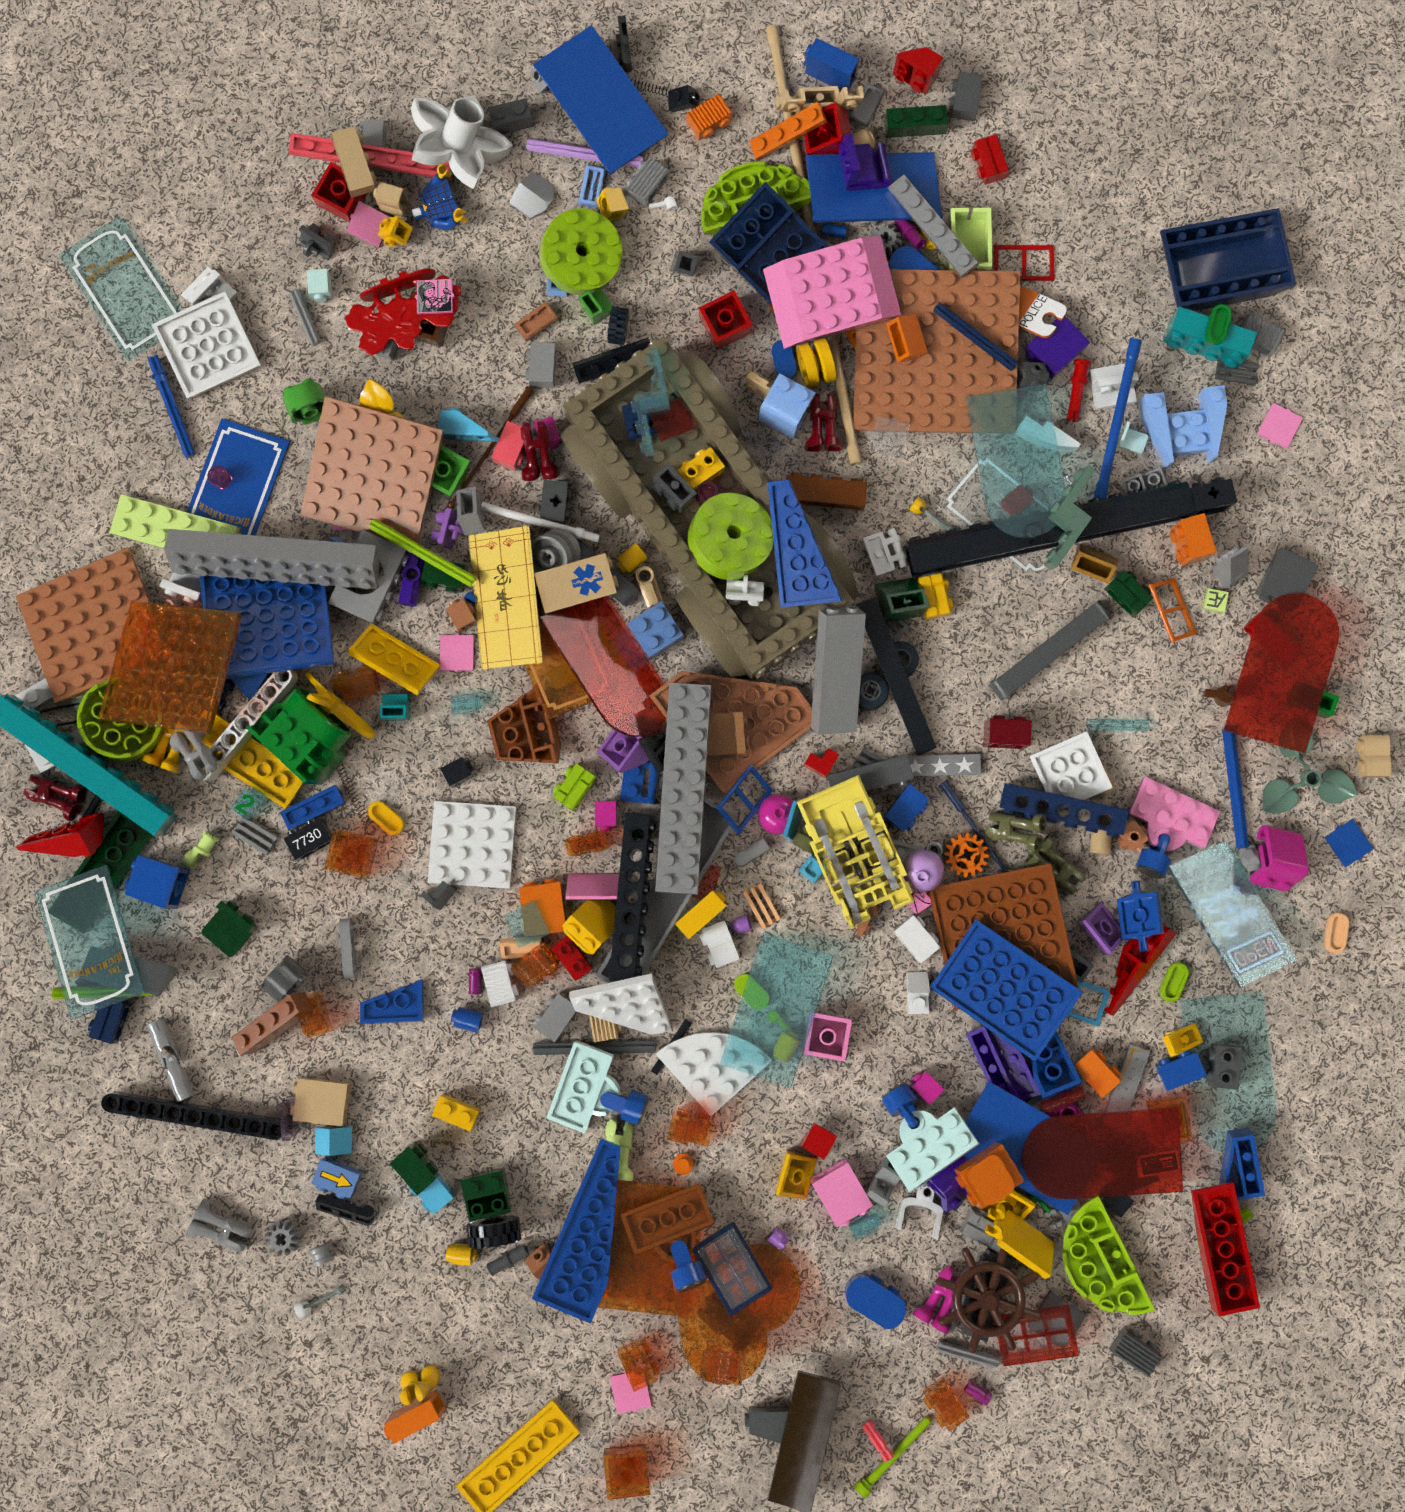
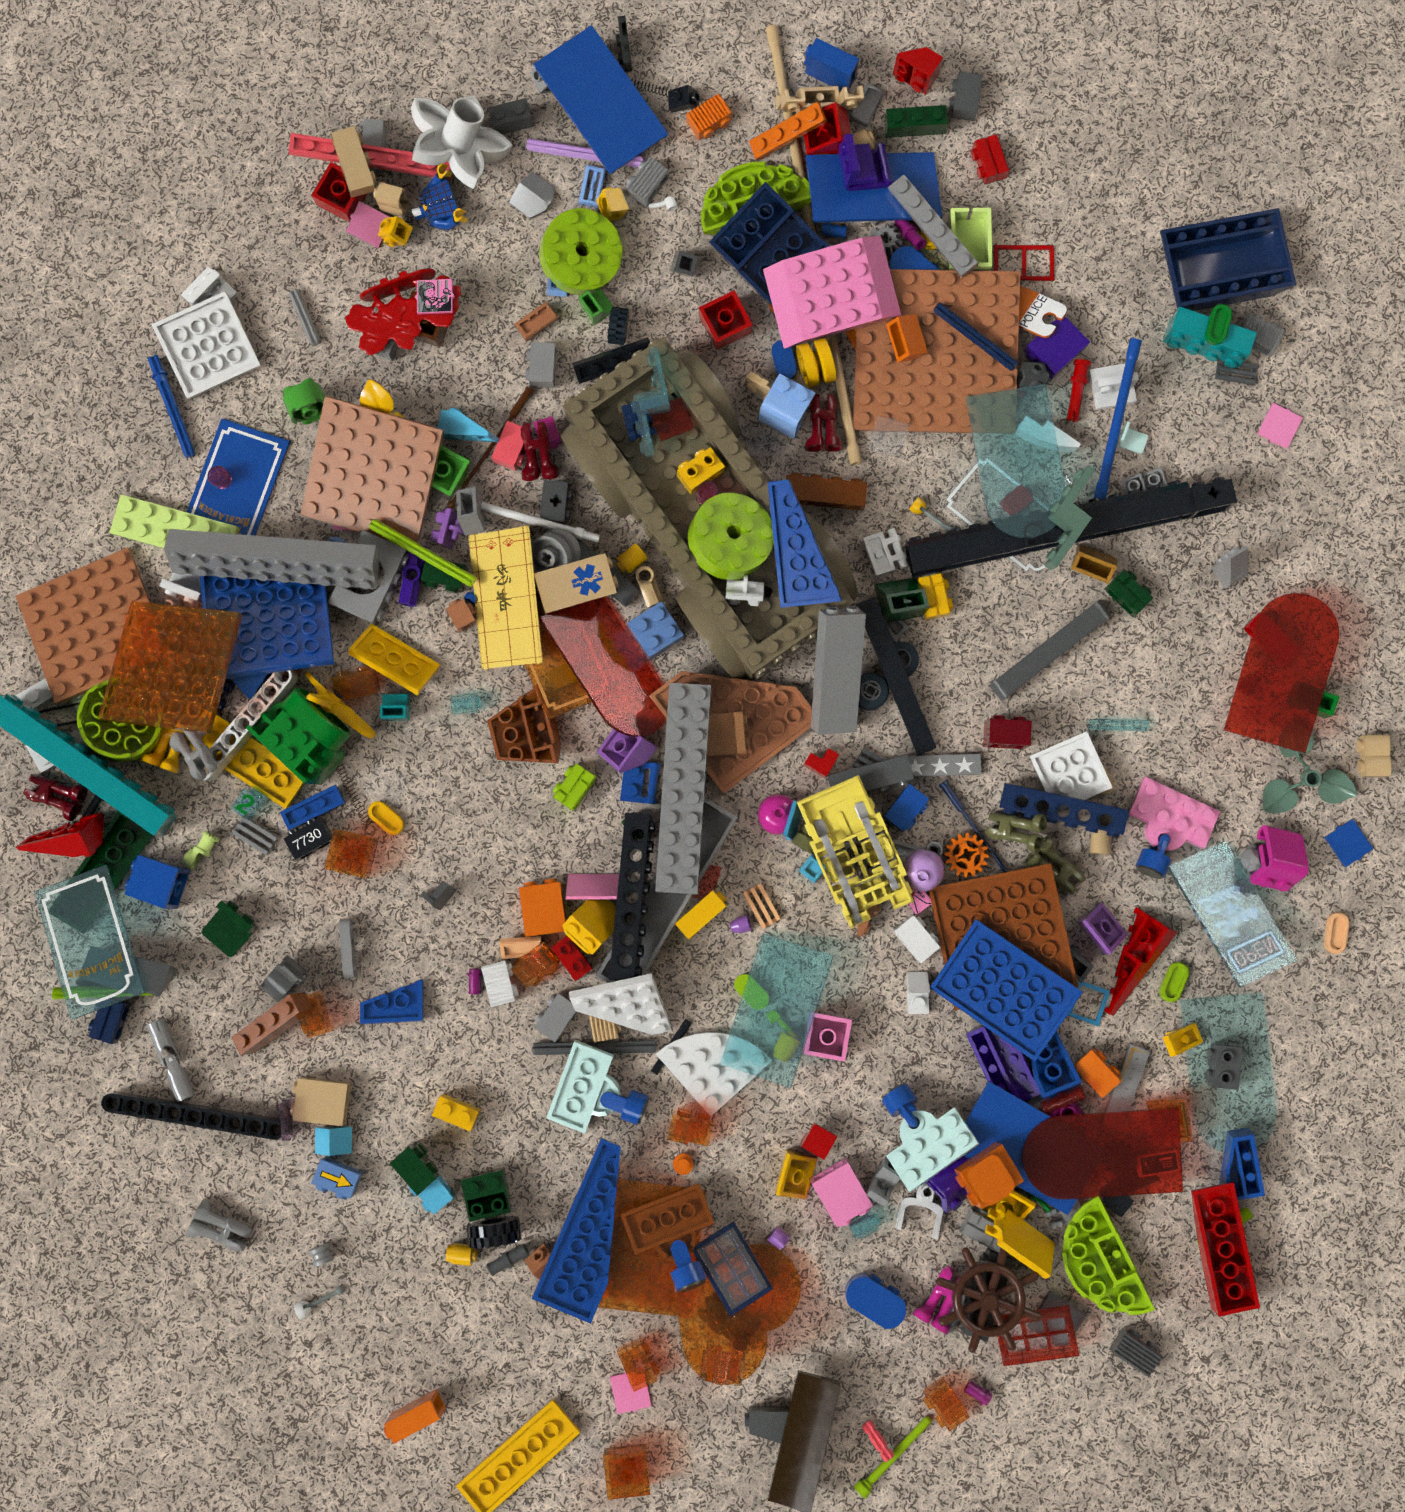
clear light blue piece [58,216,181,361] -> none
light grey gear [265,1219,301,1256] -> none
dark grey hips [299,223,336,260] -> none
light aqua brick [307,269,332,302] -> none
black plate [316,1194,374,1226] -> none
yellow piece [400,1365,440,1405] -> none
white plate [428,801,517,889] -> none
bright pink piece [440,633,474,673] -> none
black brick [440,757,474,788] -> none
blue brick [451,1007,483,1033] -> none
clear light blue piece [504,901,550,948] -> none
clear orange brick [565,831,610,857] -> none
dark pink brick [595,801,617,831] -> none
yellowish green piece [605,1117,634,1181] -> none
pearl dark grey wing [638,732,666,772] -> none
dark grey brick [652,463,697,513] -> none
white brick [700,920,739,968] -> none
blue window [716,764,773,834] -> none
light grey bar [734,838,770,867] -> none
dark pink brick [910,1070,945,1105] -> none
light grey axle [937,1340,999,1368] -> none
nougat brick [1117,819,1149,853] -> none
blue plate [1117,881,1164,952] -> none
light blue wedge [1138,385,1227,468] -> none
orange window [1149,578,1197,643] -> none
blue brick [1155,1049,1207,1091] -> none
orange brick [1169,513,1216,567] -> none
yellowish green tile [1203,588,1229,613] -> none
reddish brown piece [1204,685,1237,707] -> none
blue axle [1222,727,1249,849] -> none
dark grey brick [1255,547,1319,612] -> none

